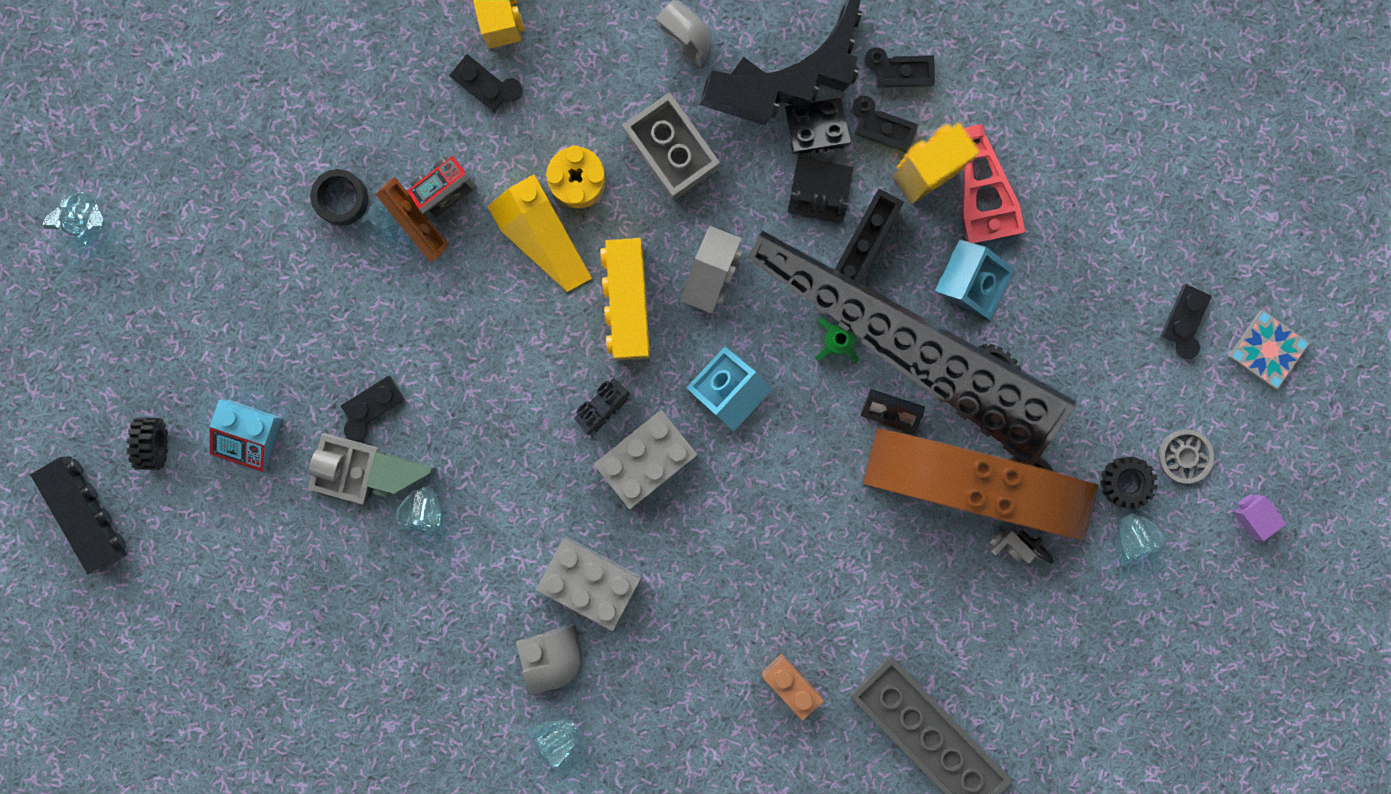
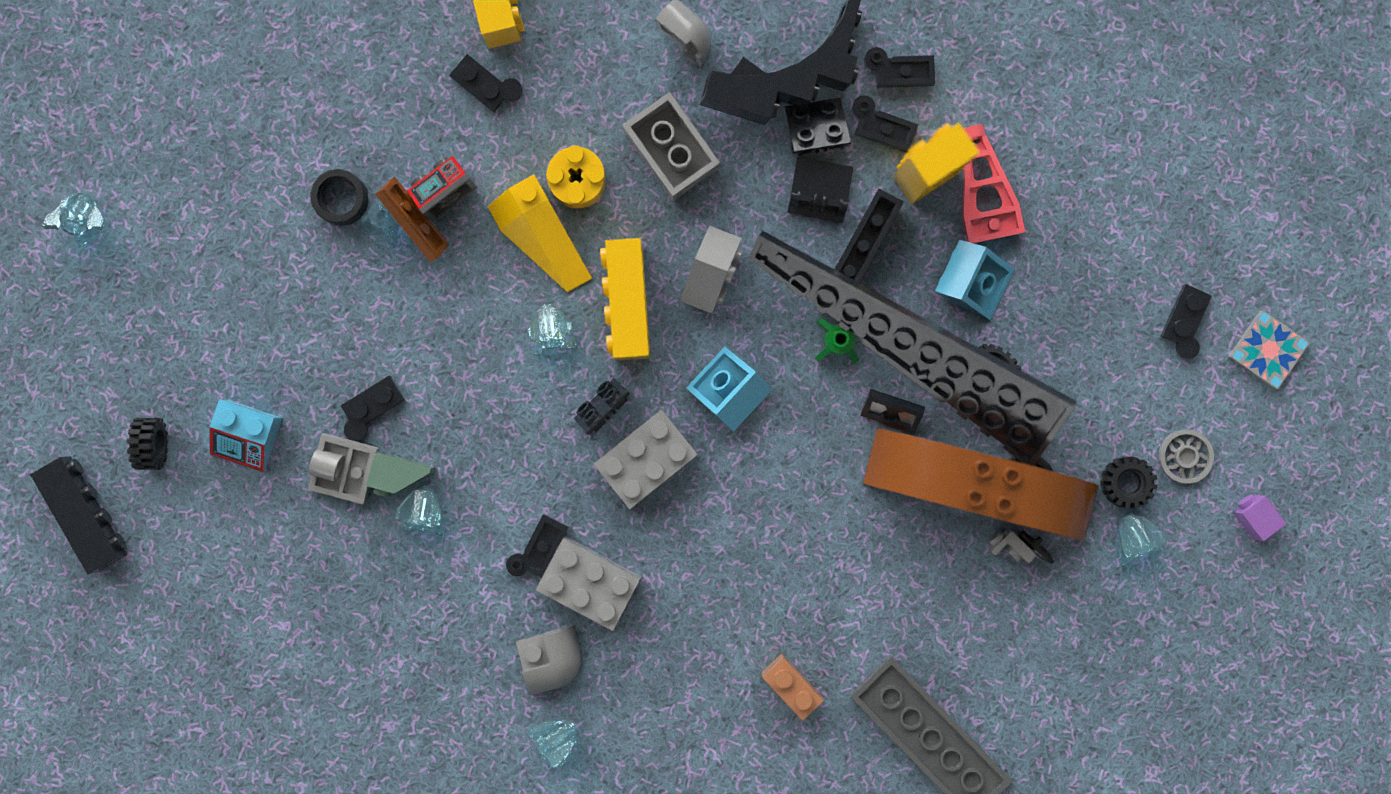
none -> black hinge [506,514,569,578]
none -> clear light blue brick [526,304,577,356]

